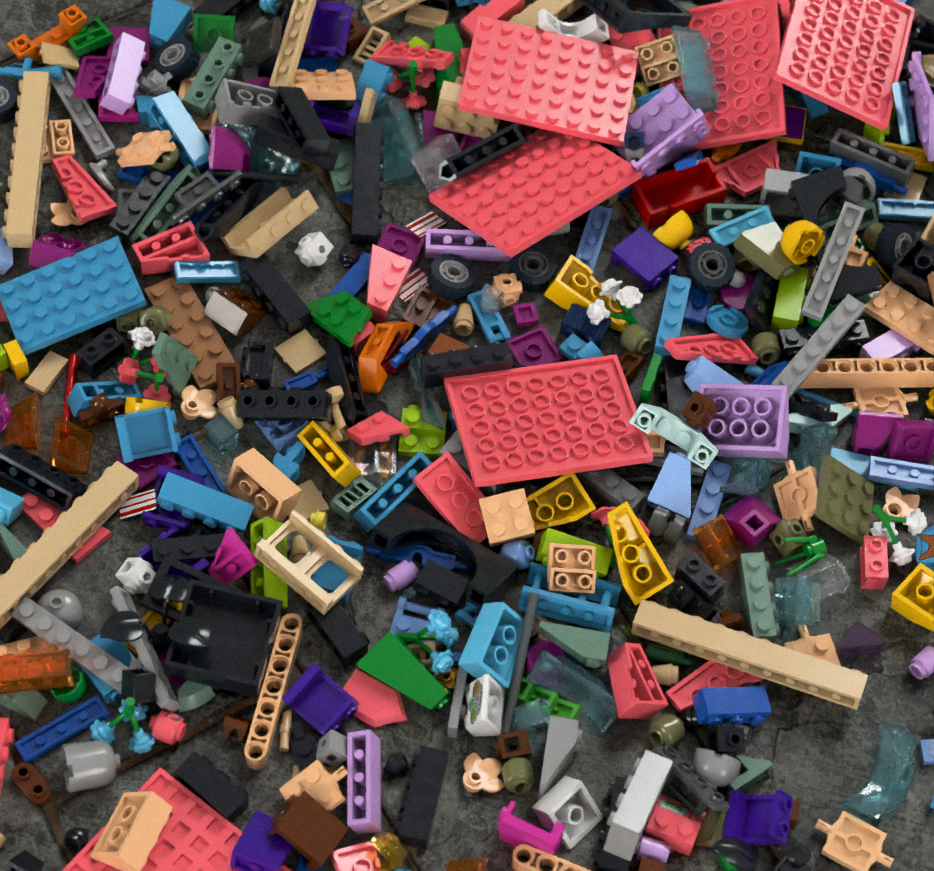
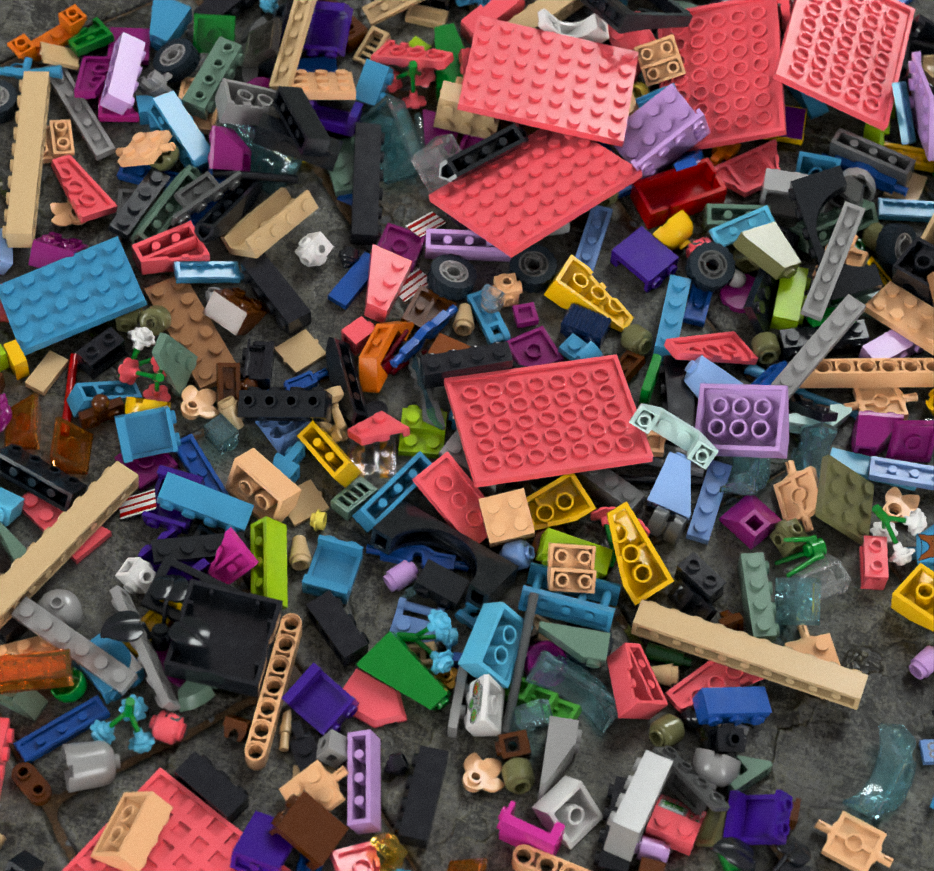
black plate [64,827,89,852] -> none
light grey bar [90,159,115,192] -> none
black brick [121,668,156,707] -> none
tan window [254,510,364,615] -> none
green wing [305,291,373,348] -> none
tan tile [357,88,378,123] -> none
white plant [587,278,643,326] -> none
dark blue leg [625,132,646,164] -> none
clear light blue slope [672,25,721,114] -> none
reddish brown brick [681,391,720,429] -> none
clear orange slope [692,514,744,571] -> none
dark azure tile [706,304,749,339] -> none
yellow cylinder [781,220,825,265] -> none
clear purple slope [836,620,886,658] -> none

